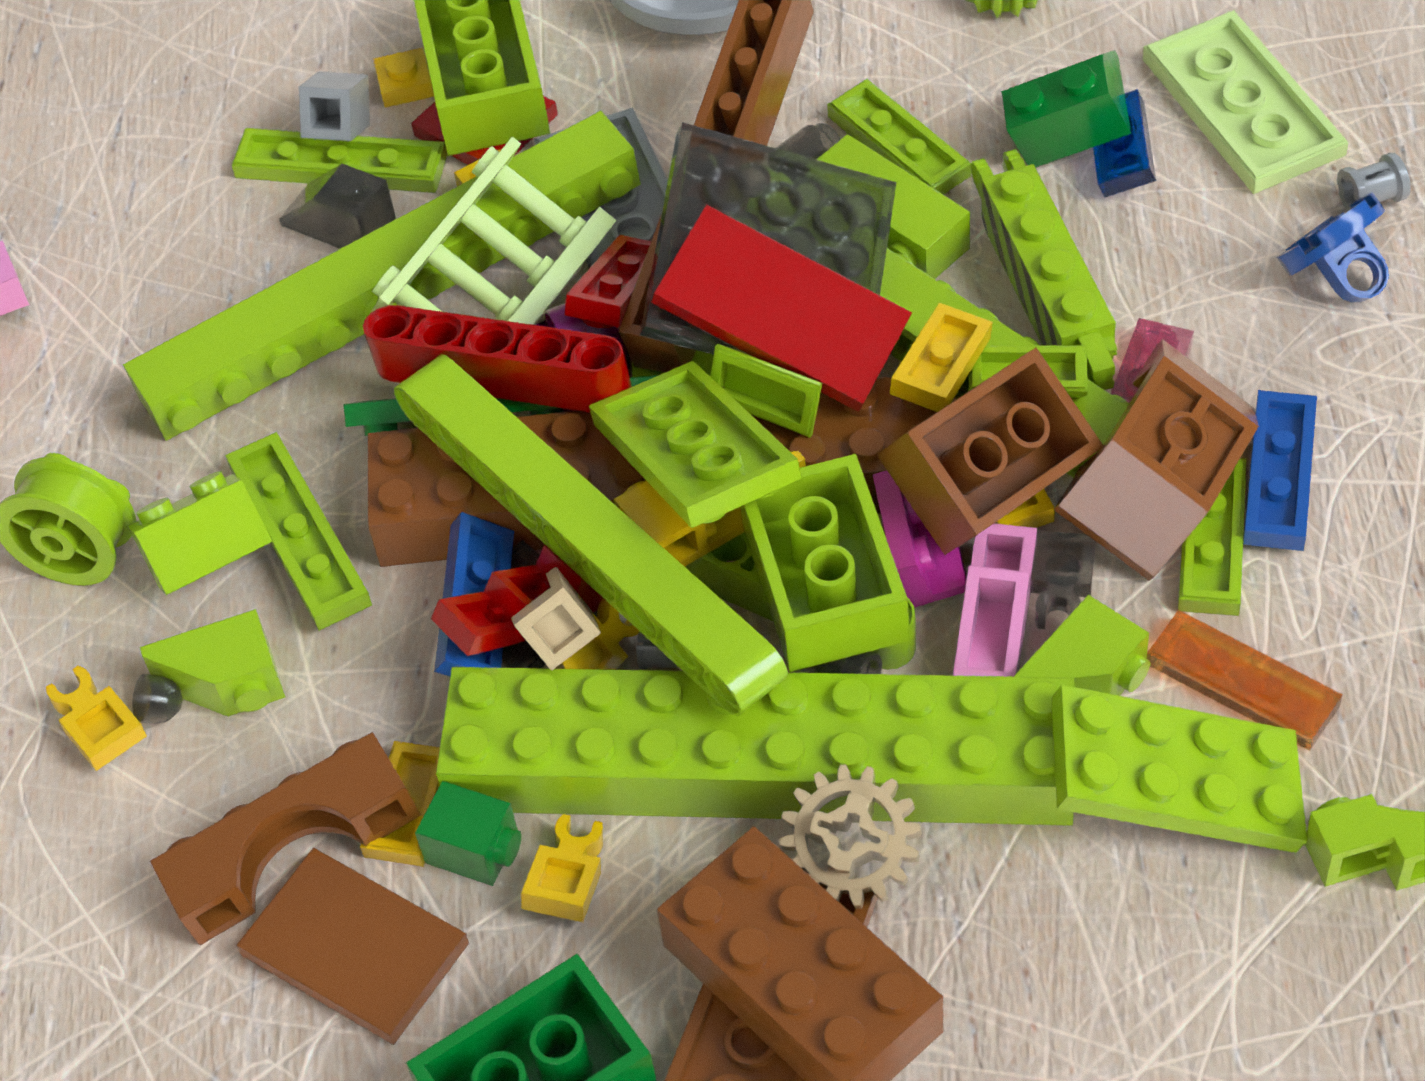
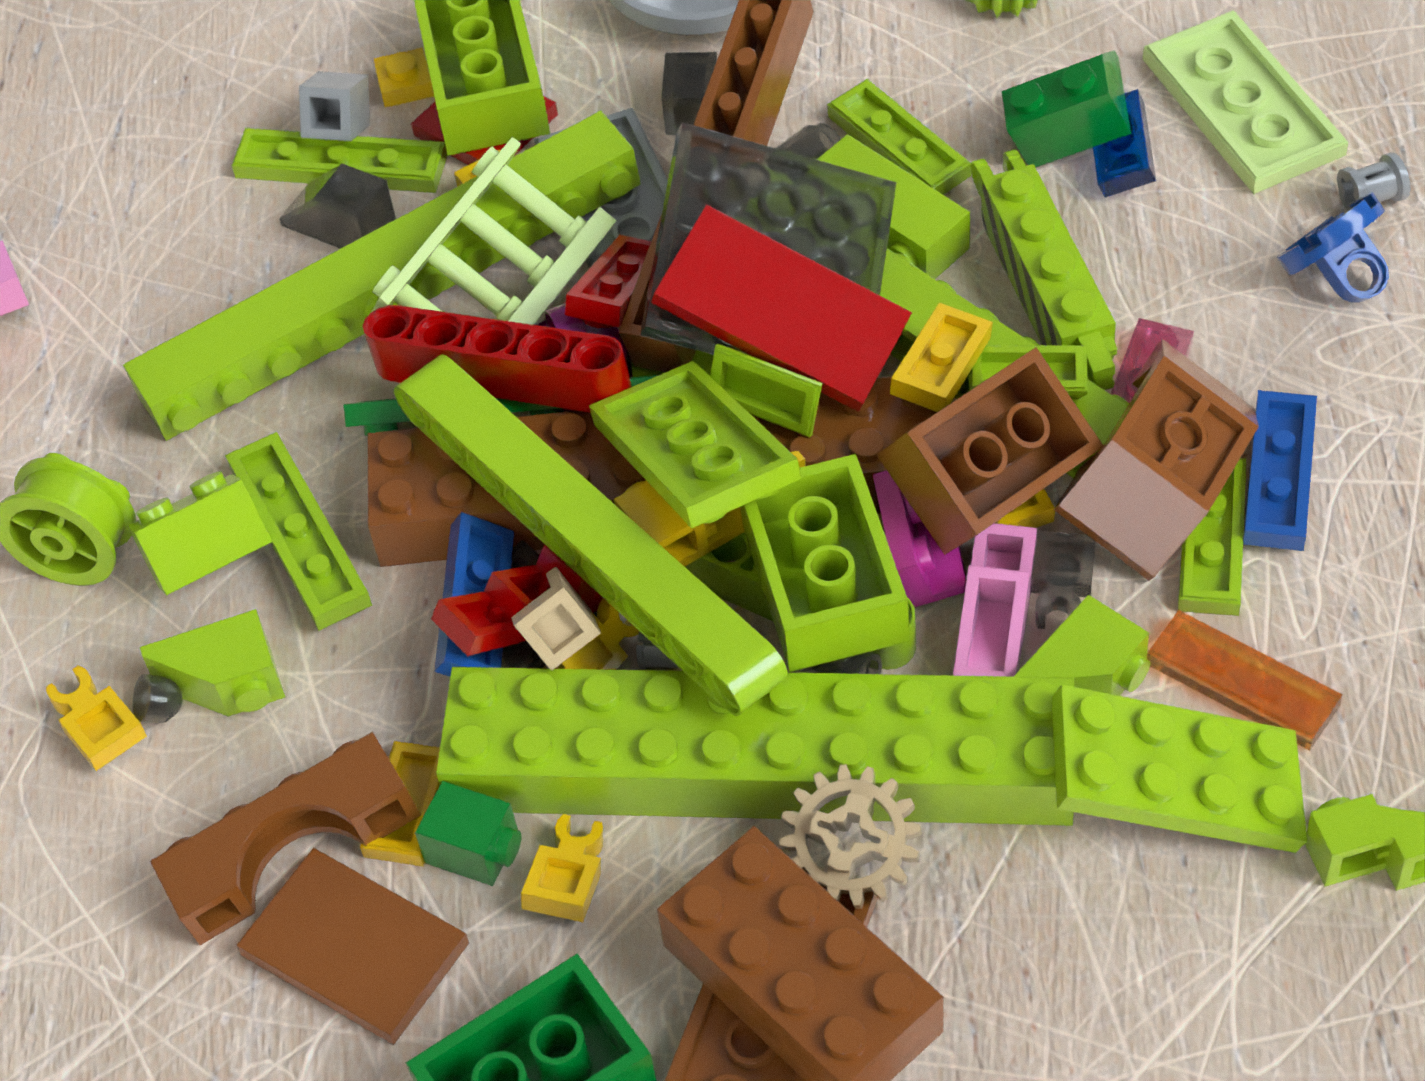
none -> clear smoke brick [661,52,718,135]

